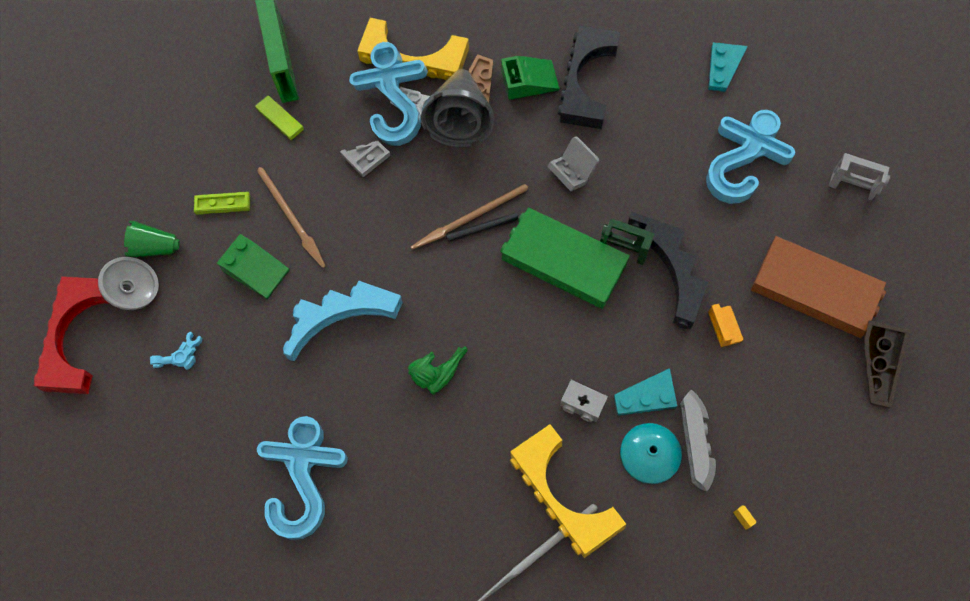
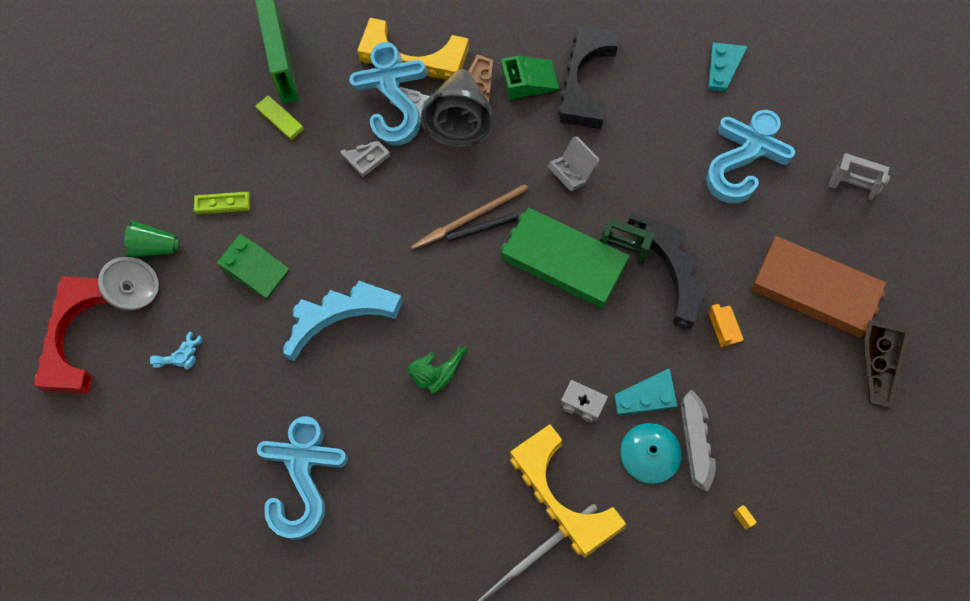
medium nougat piece [257,167,325,268] -> none

